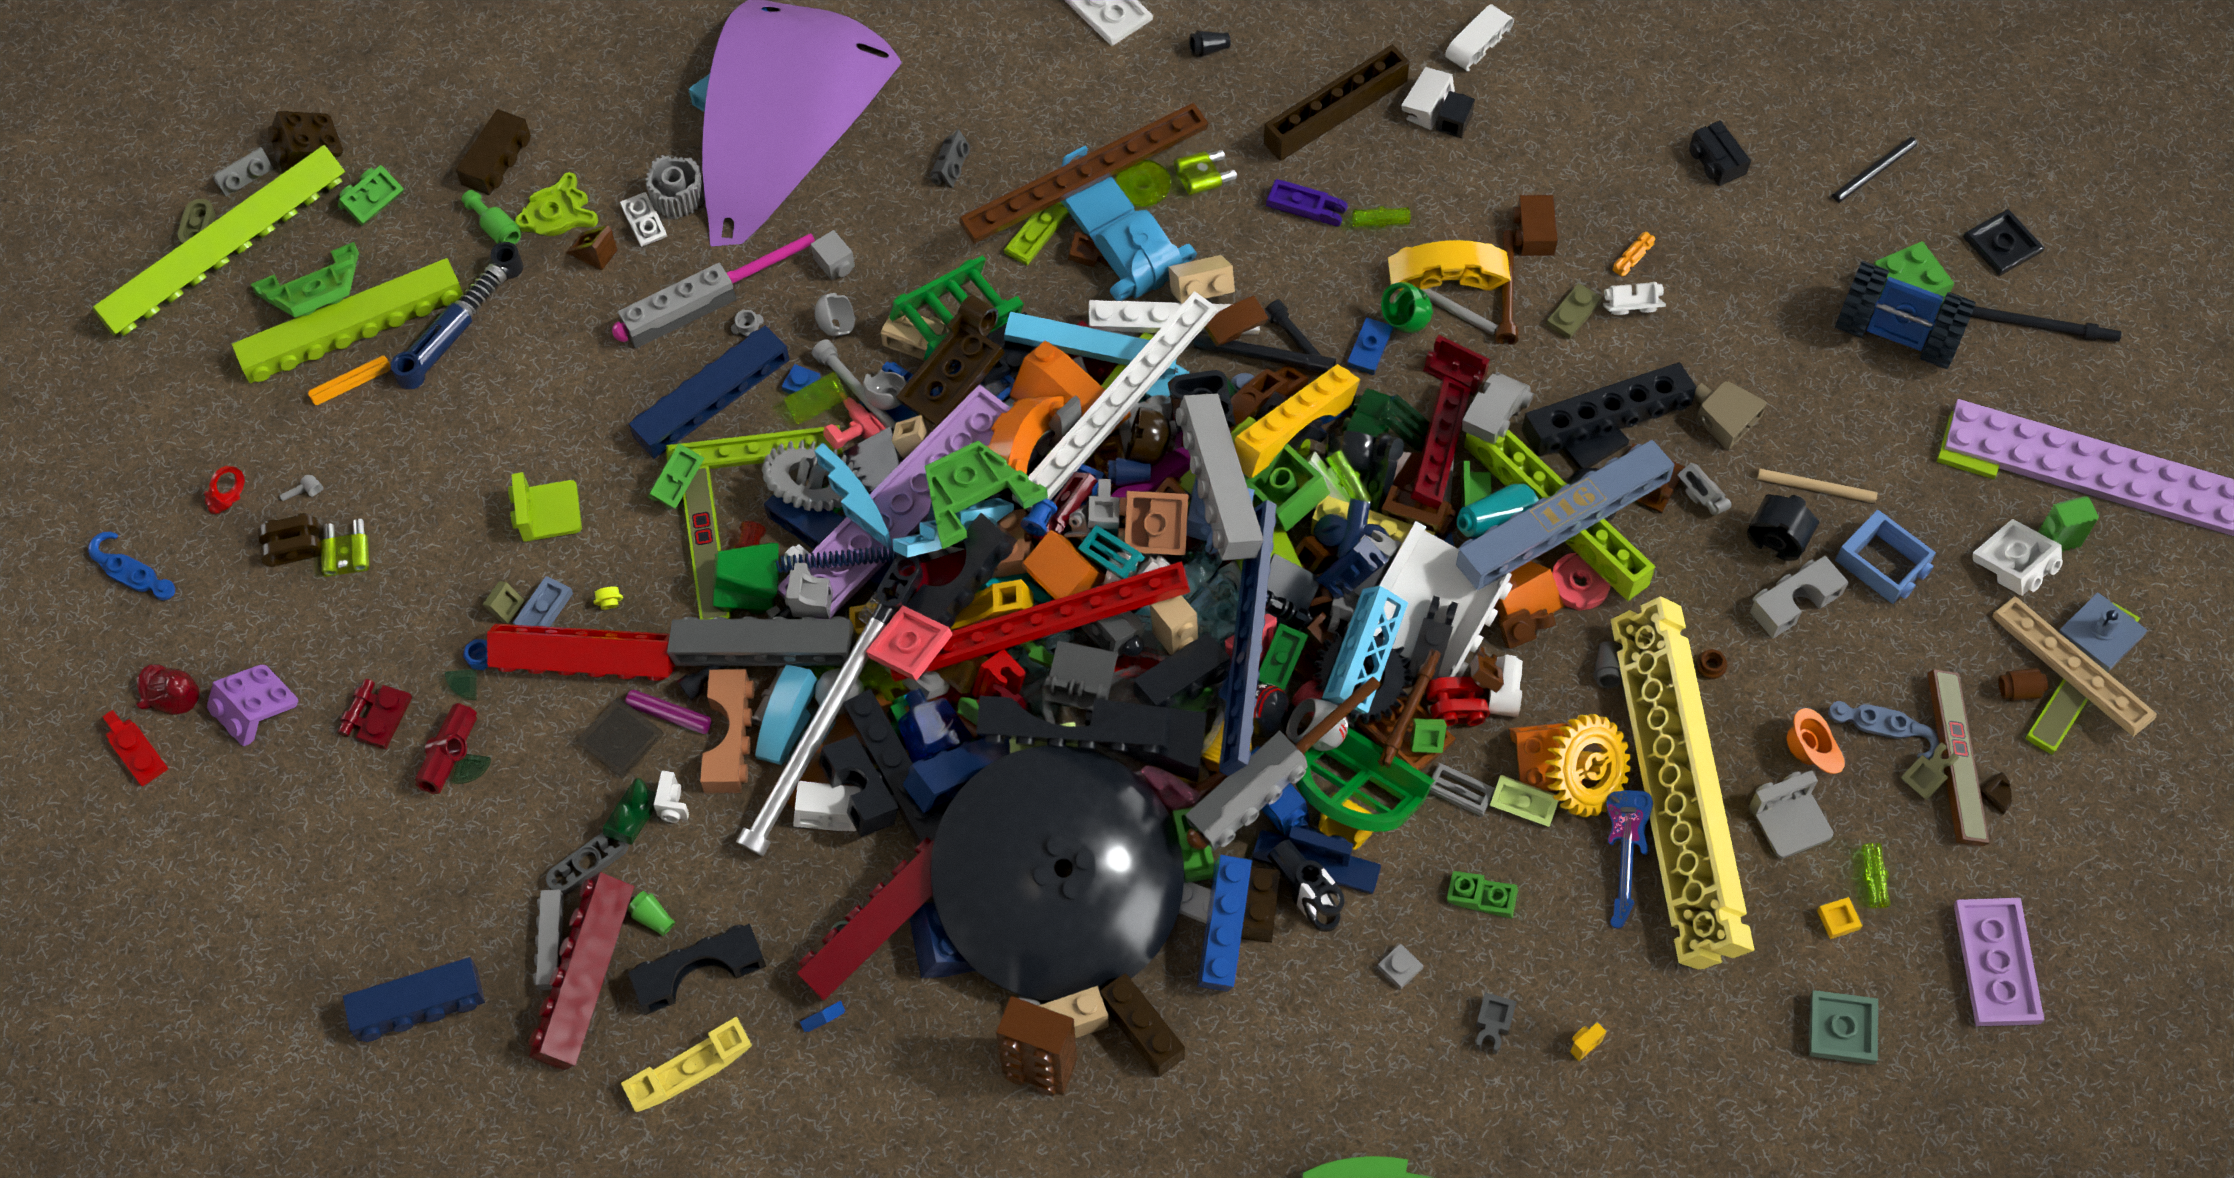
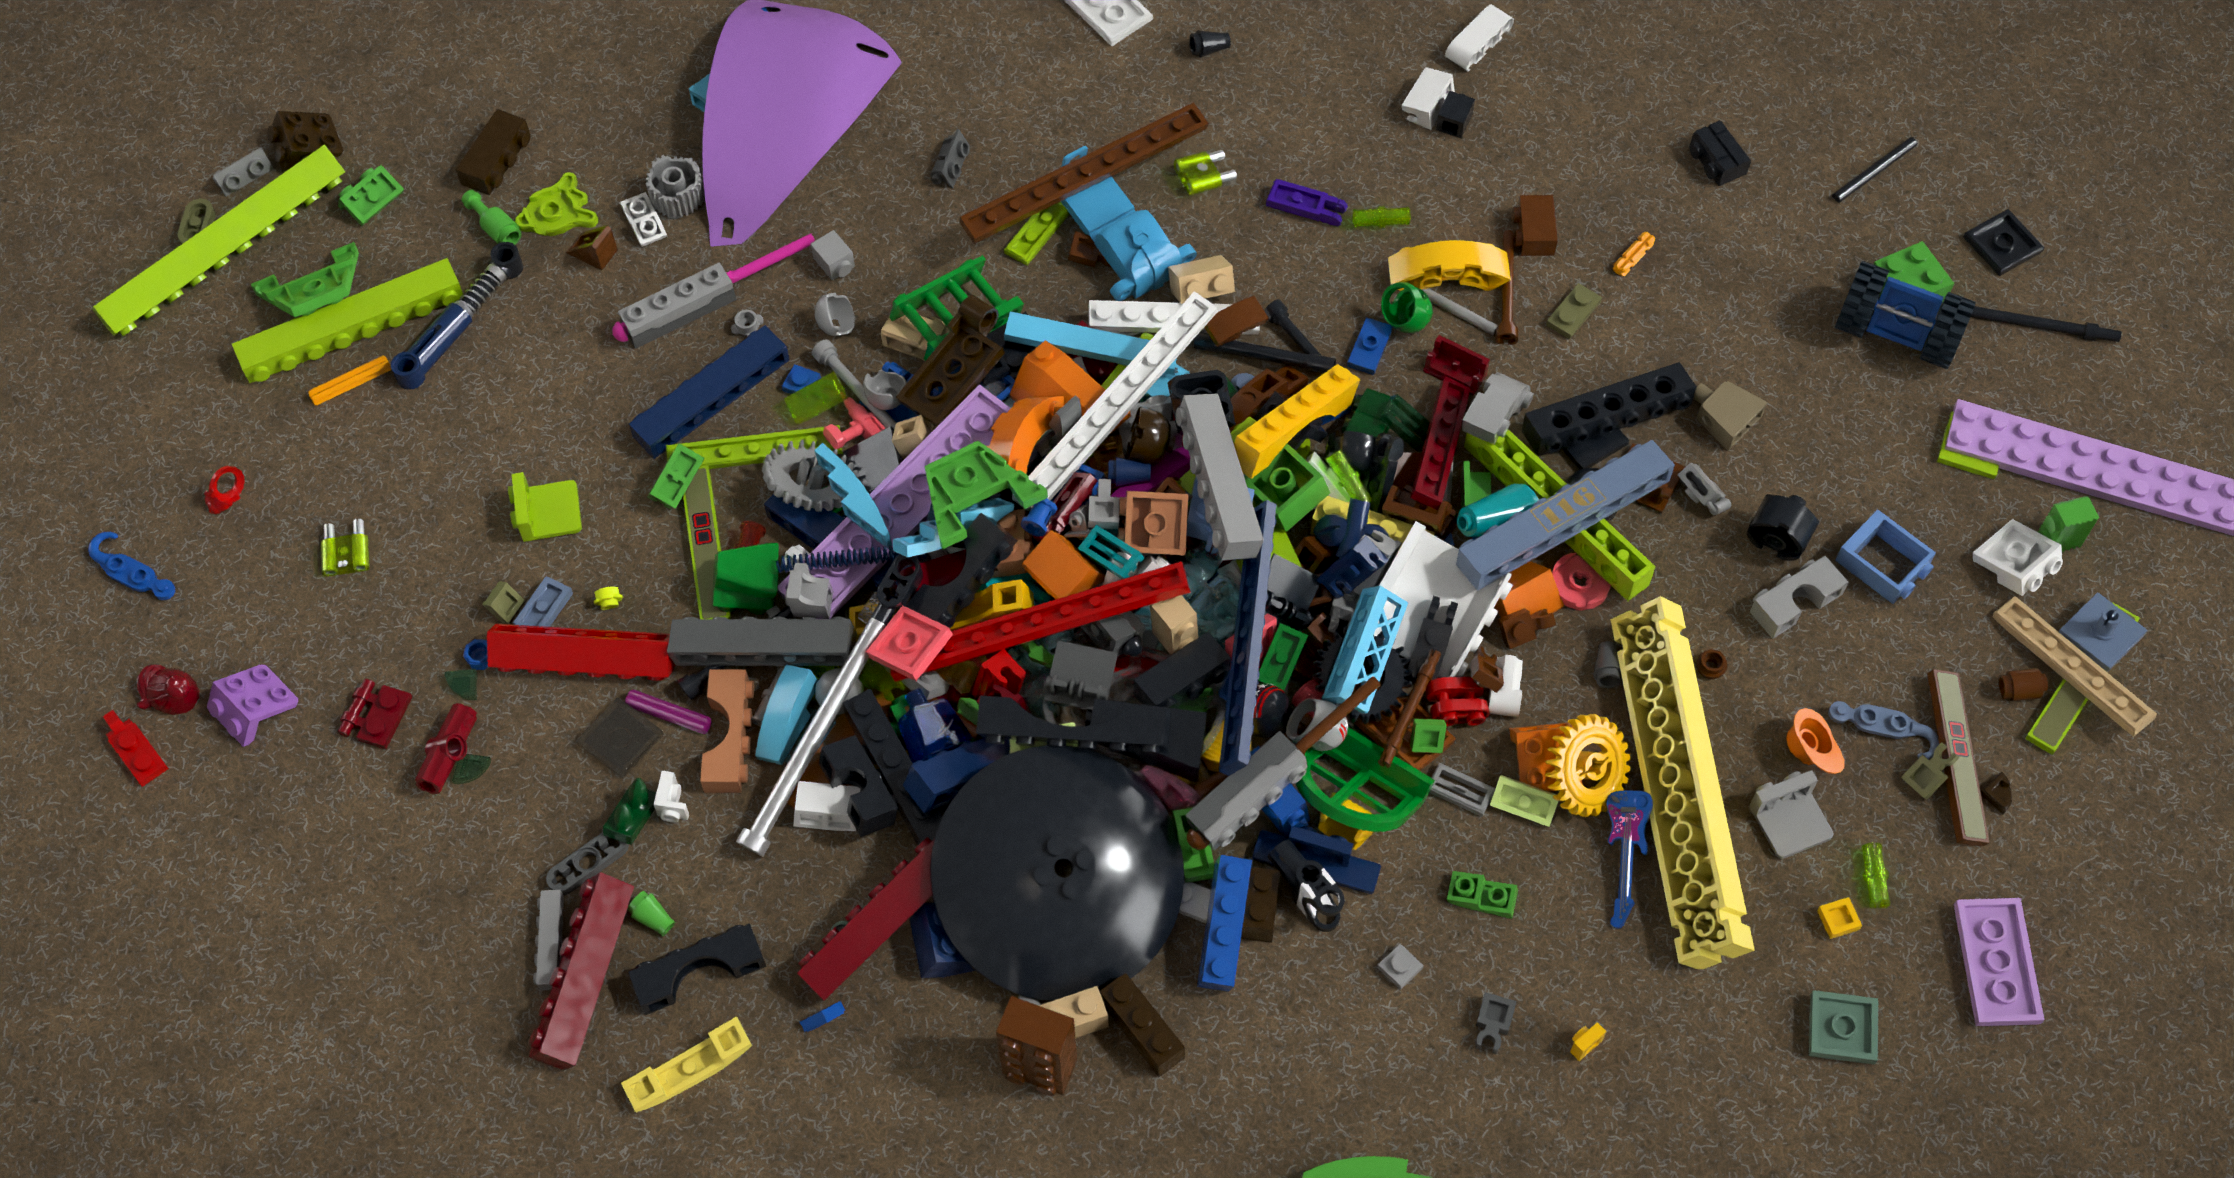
dark brown brick [258,513,322,567] -> none
light grey hand [280,475,324,501] -> none
dark blue brick [343,957,485,1042] -> none
clear neon green dish [1116,160,1171,207] -> none
dark brown brick [1263,44,1410,161] -> none
white hinge [1603,282,1666,315] -> none
tan bar [1757,468,1878,504] -> none

